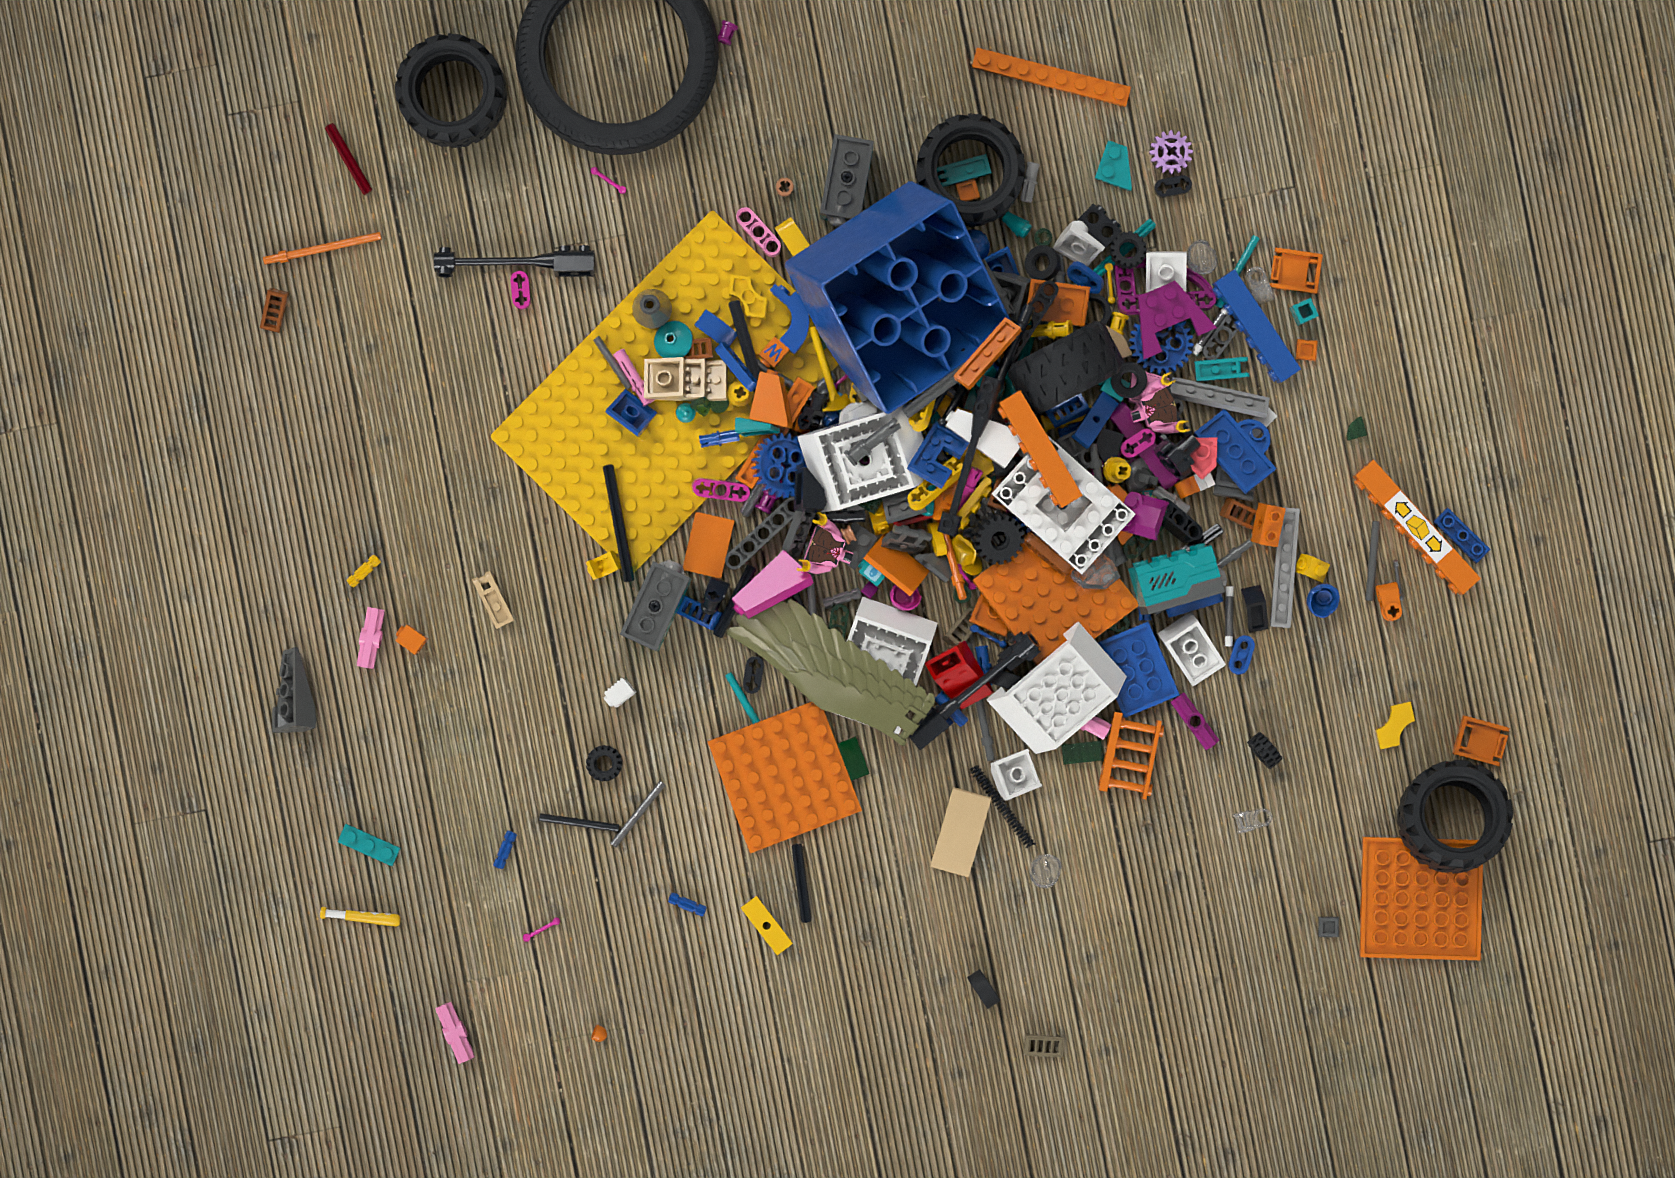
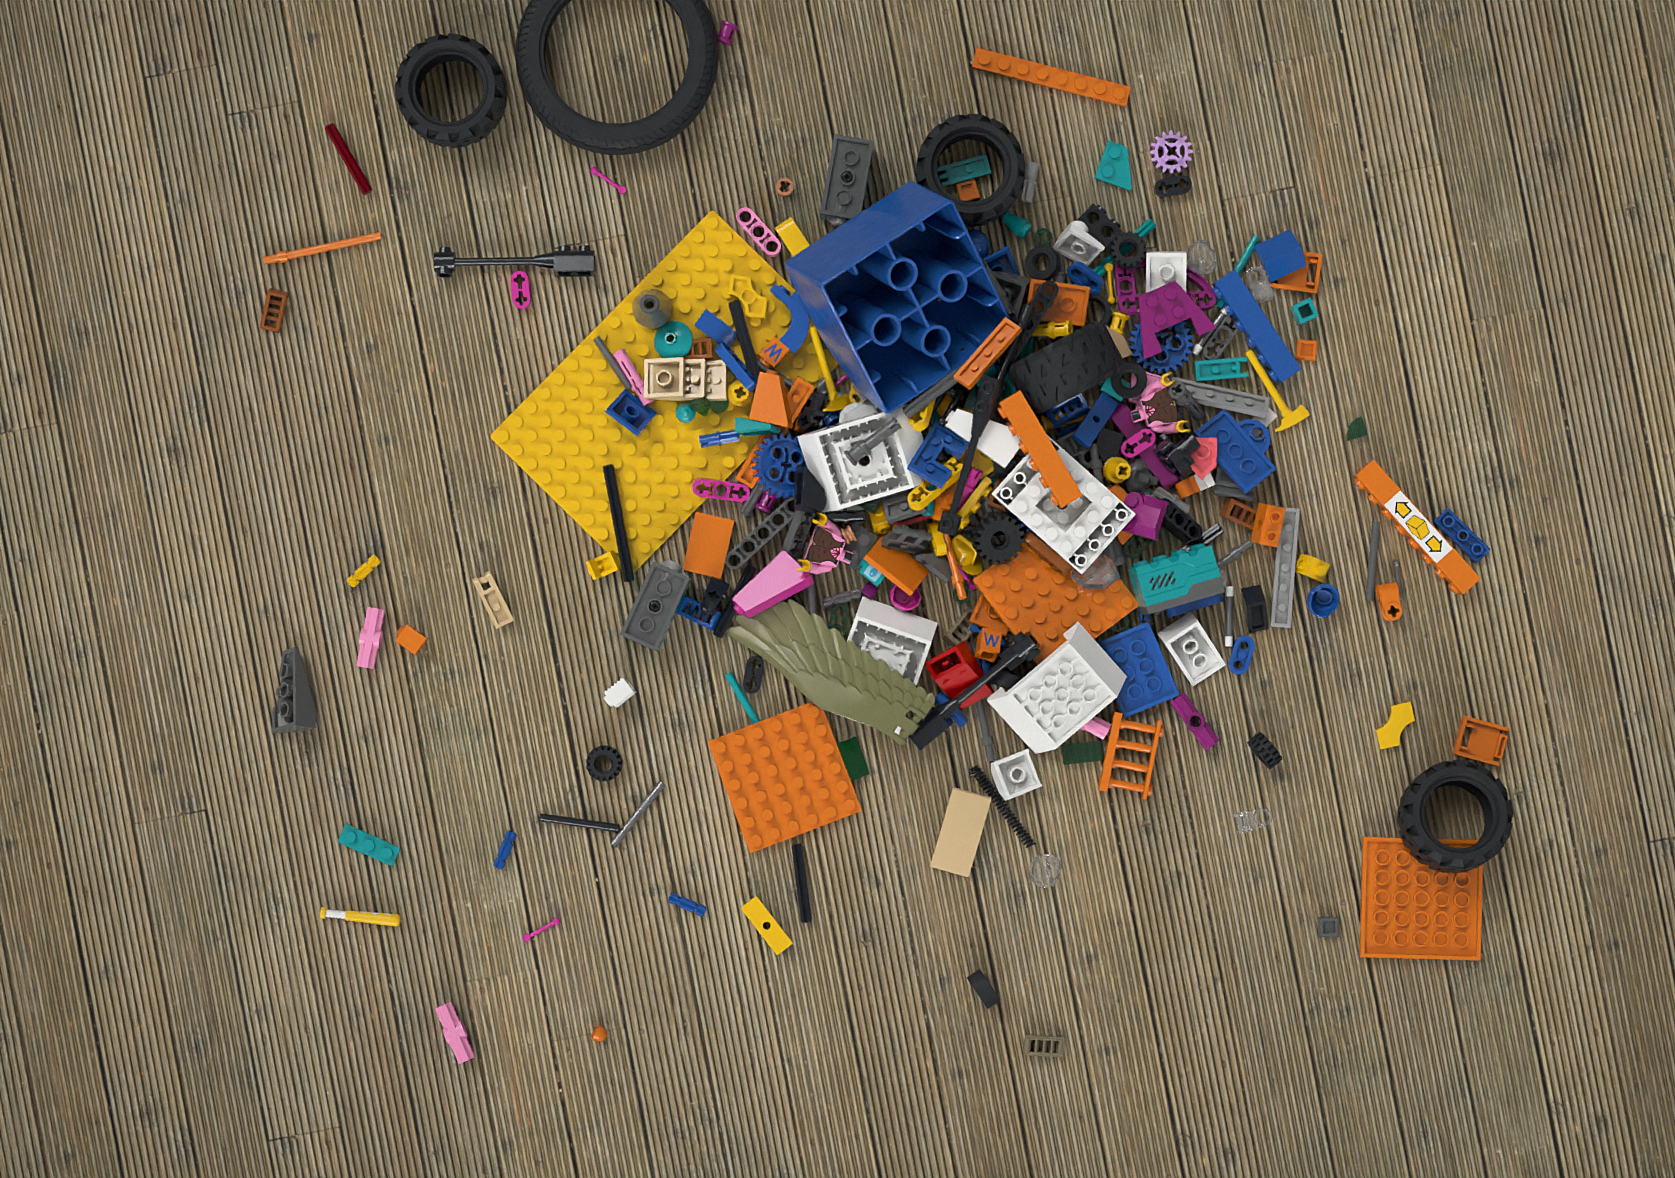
none -> orange brick [975,628,1002,662]
none -> dark grey pin [1168,382,1205,421]
none -> yellow piece [1245,349,1310,432]
none -> blue slope [1253,229,1307,282]

